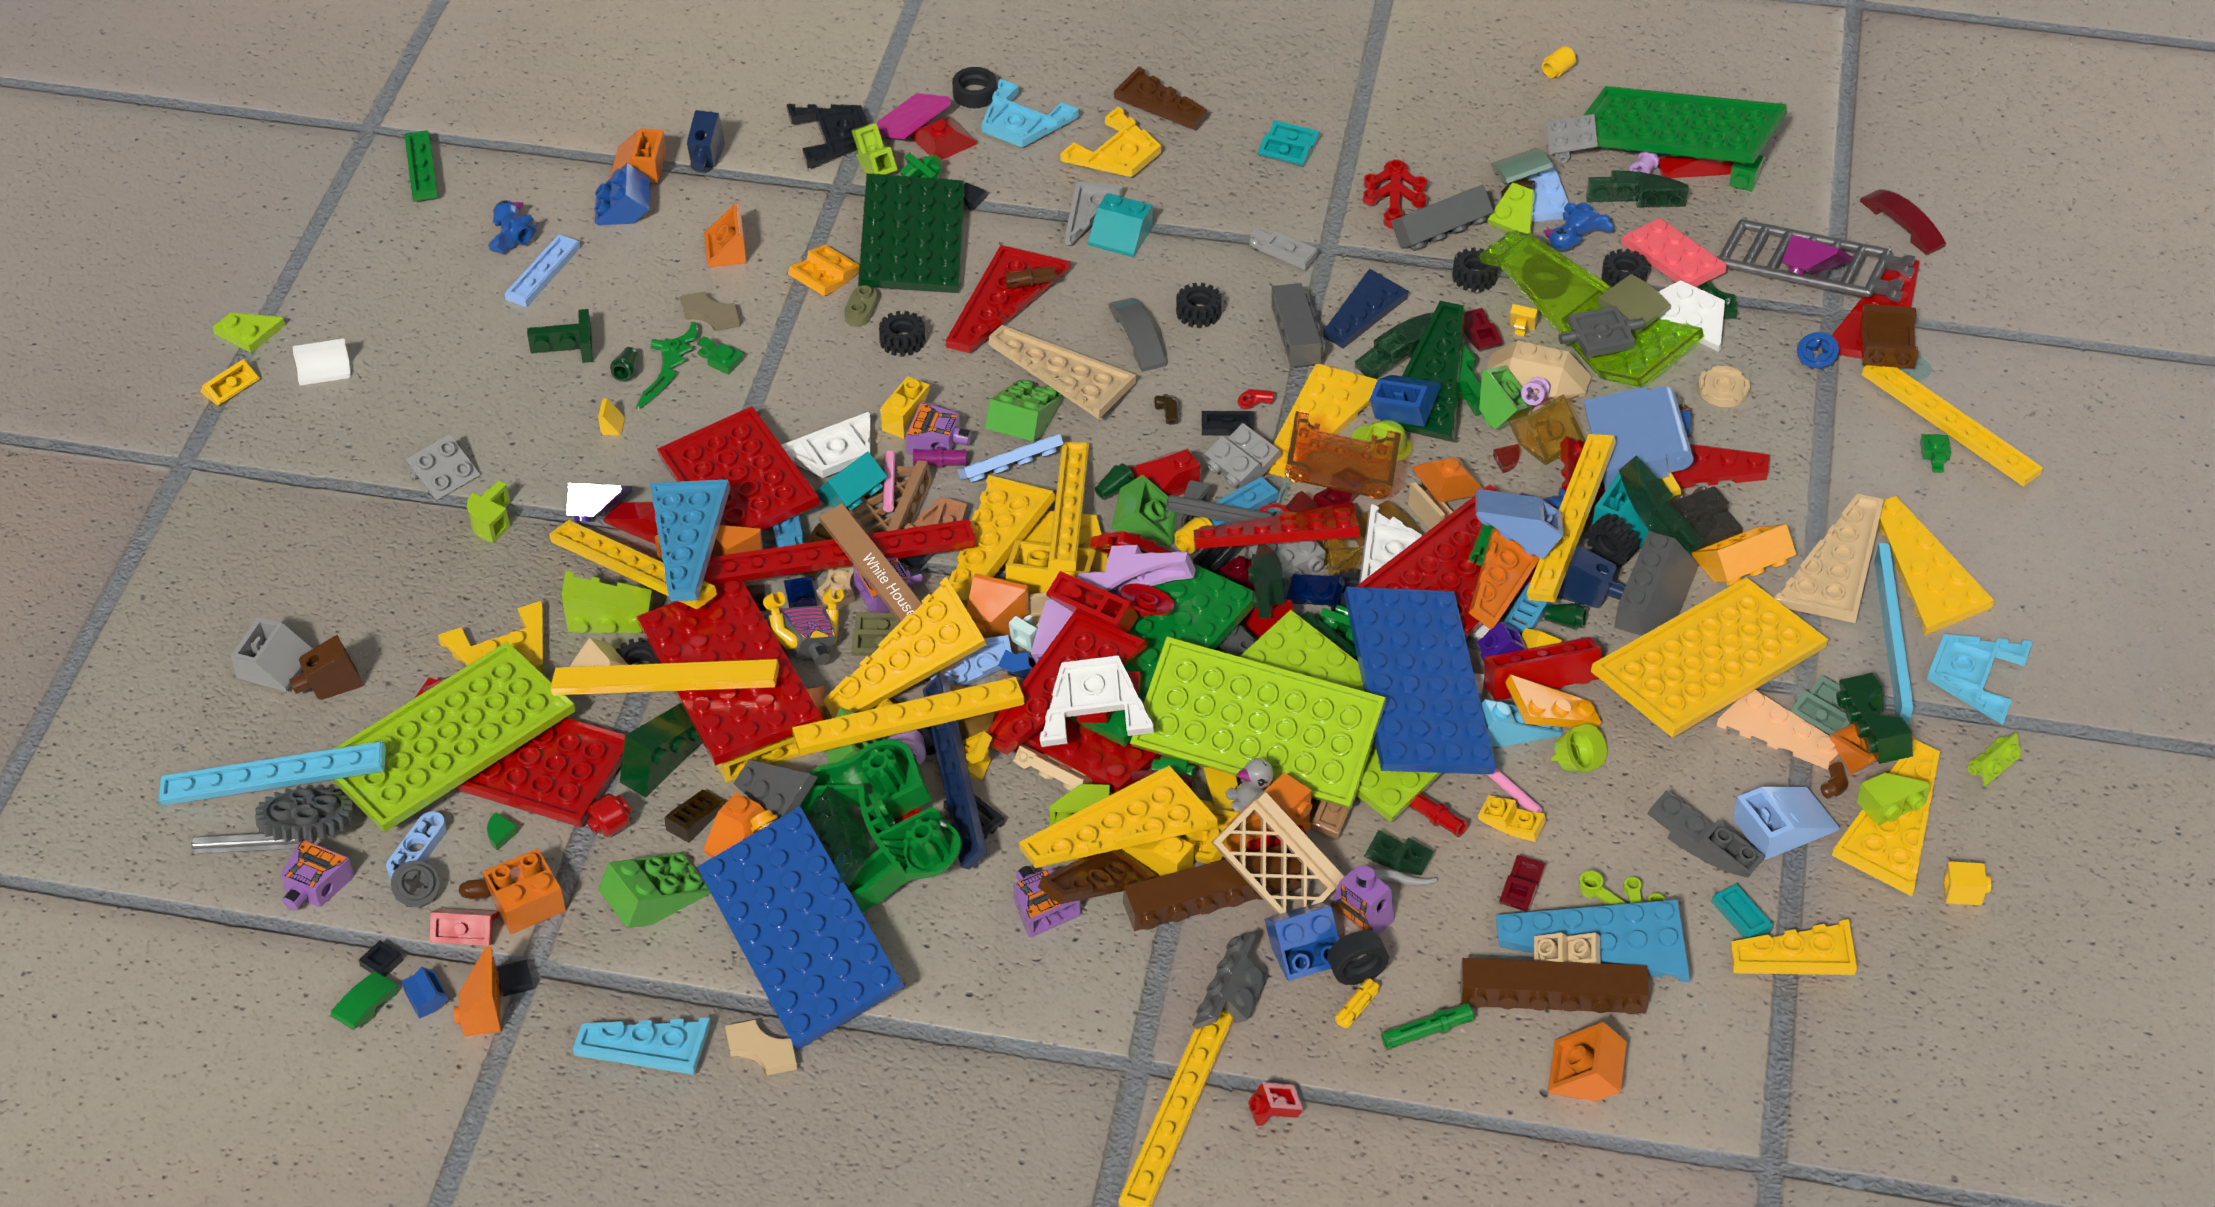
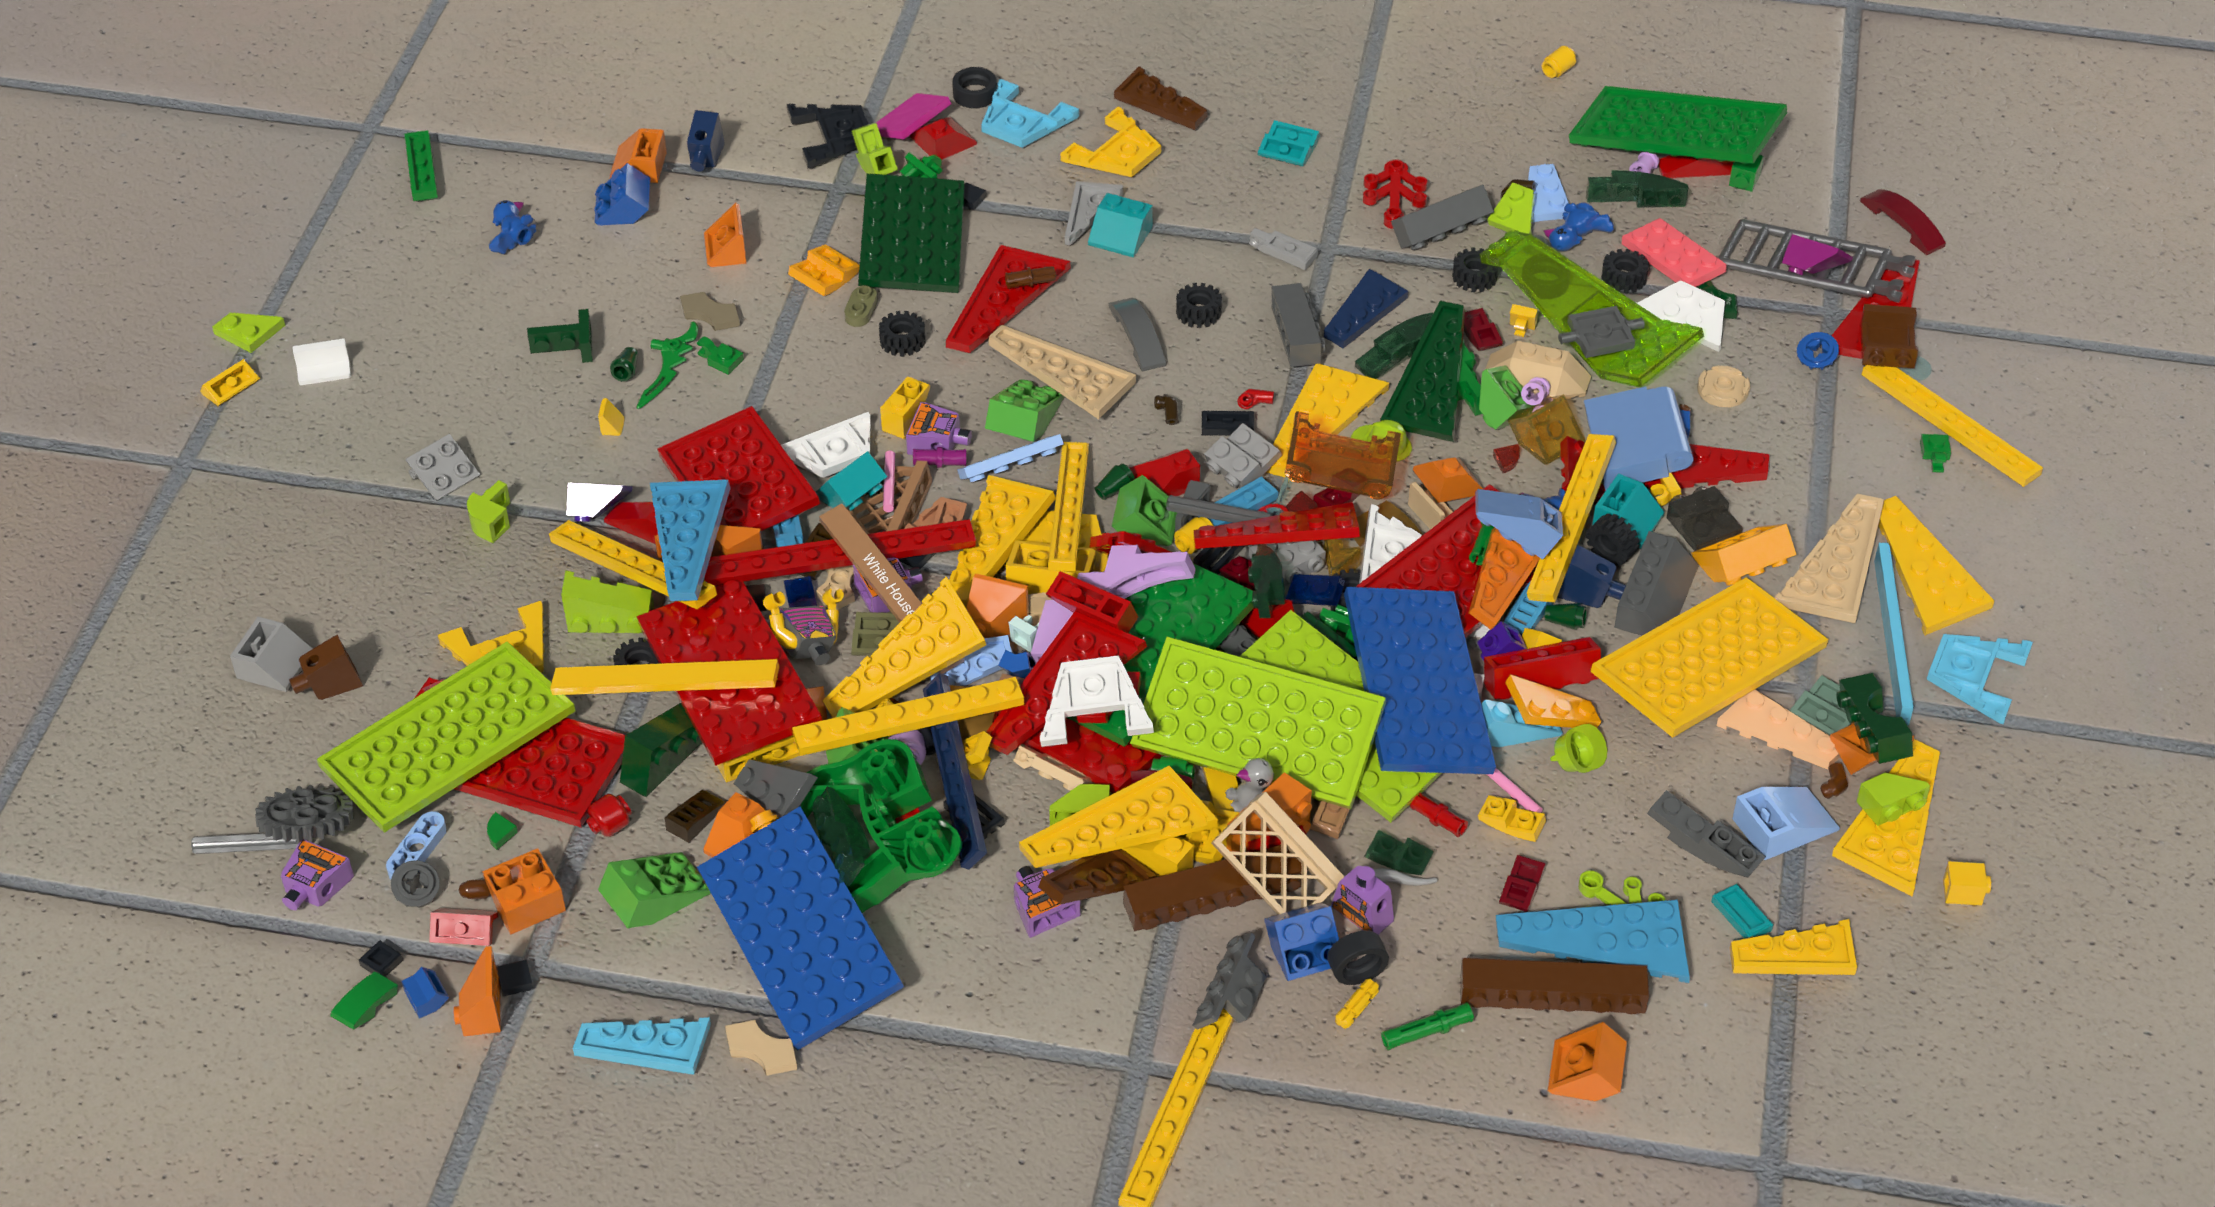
medium azure tile [158,741,386,806] -> none
light blue tile [504,234,581,307] -> none
tan slope [569,637,628,667] -> none
red dish [1119,583,1174,617] -> none
red bracket [1249,1082,1303,1126] -> none
blue slope [1369,375,1441,427] -> none
sand green slope [1491,148,1553,183] -> none
tan slope [1534,933,1601,964] -> none
light grey hinge [1546,114,1598,164] -> none
olive slope [1598,274,1671,333] -> none
clear green slope [1619,455,1705,554] -> none
lime hinge [1967,732,2021,786] -> none

